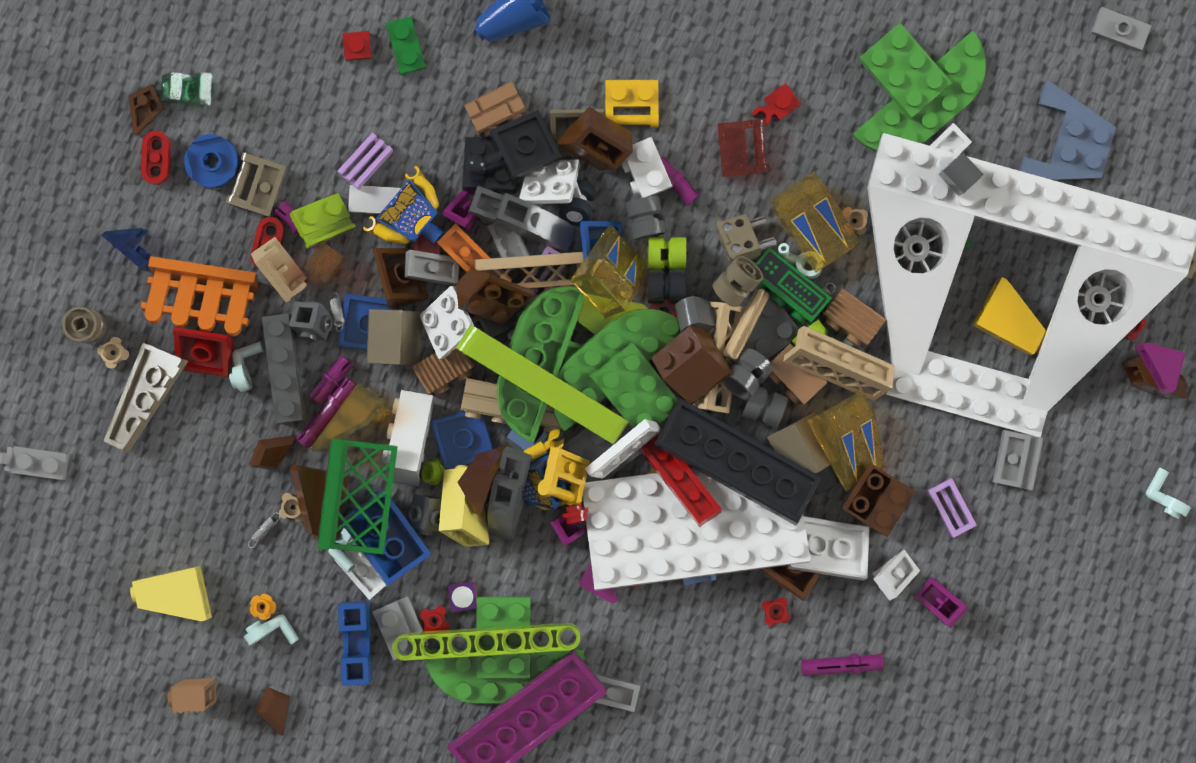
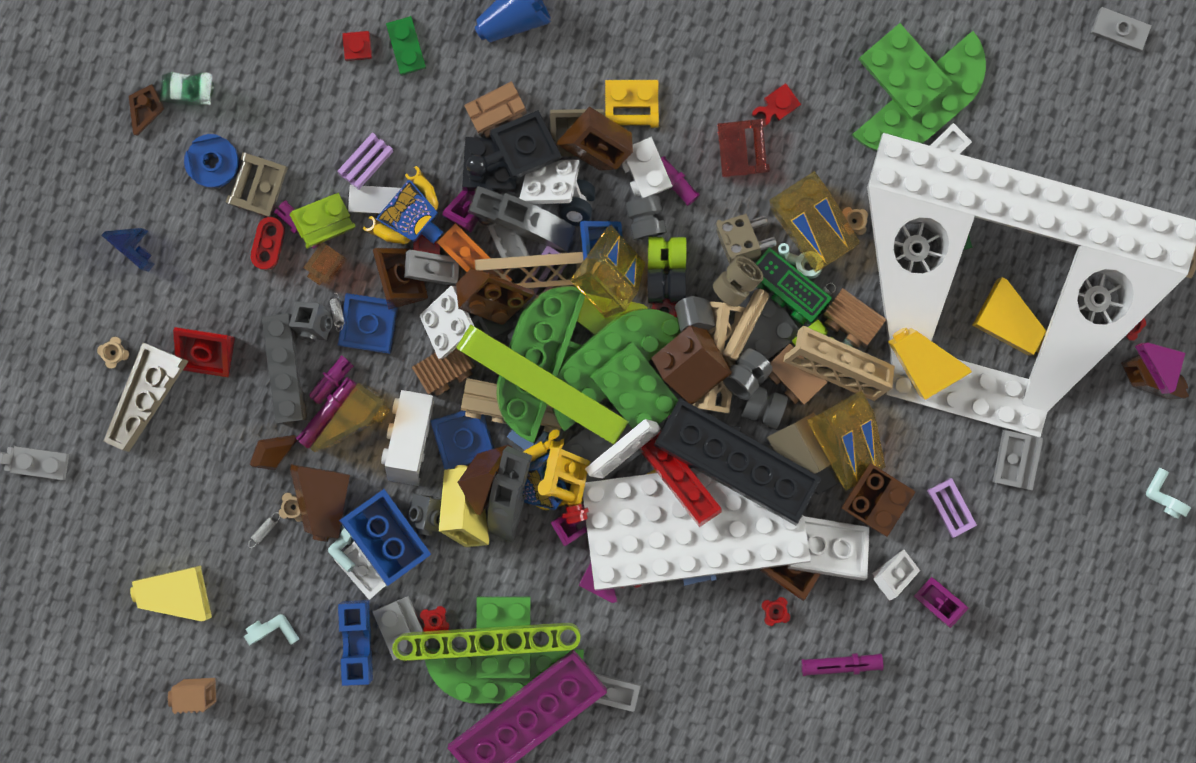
dark tan wheel [62,307,107,343] -> none
red plate [141,131,171,185] -> none
orange fence [141,256,259,336] -> none
light aqua plate [229,341,264,392] -> none
light orange plate [250,594,276,620] -> none
tan hinge [251,237,307,303] -> none
reddish brown piece [255,687,290,736] -> none
green fence [317,437,398,554] -> none
dark tan slope [367,309,422,365] -> none
lime plate [421,459,445,485] -> none
tile [447,581,477,612] -> none
dark grey piece [939,152,984,196] -> none
sand blue wing [1019,81,1116,180] -> none
none -> yellow slope [888,327,972,400]

